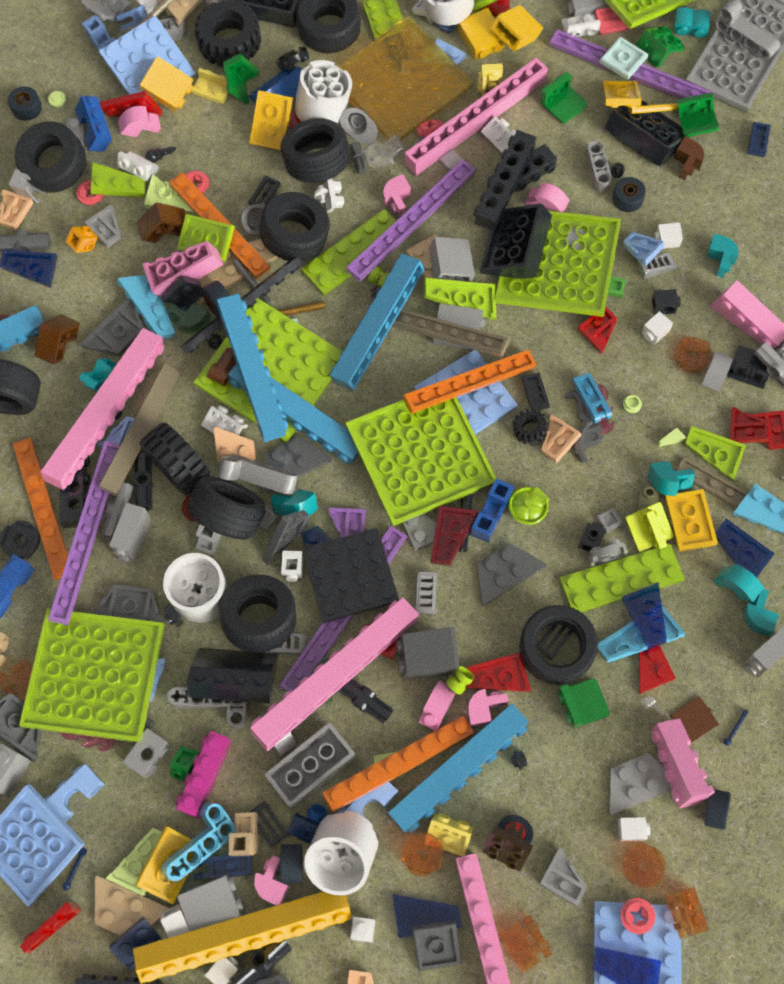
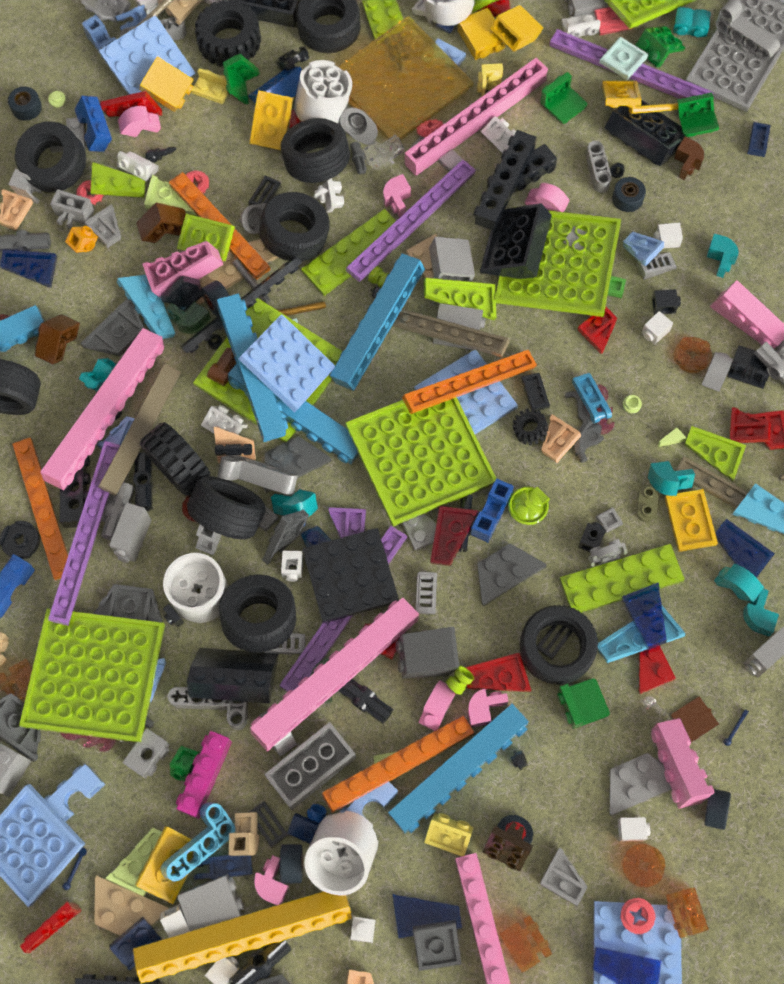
clear orange plate [401,832,444,876] -> none
neon yellow bracket [625,502,674,552] -> none
none -> light grey brick [50,189,95,228]
none -> black axle [215,444,252,456]
none -> light blue plate [239,314,335,413]

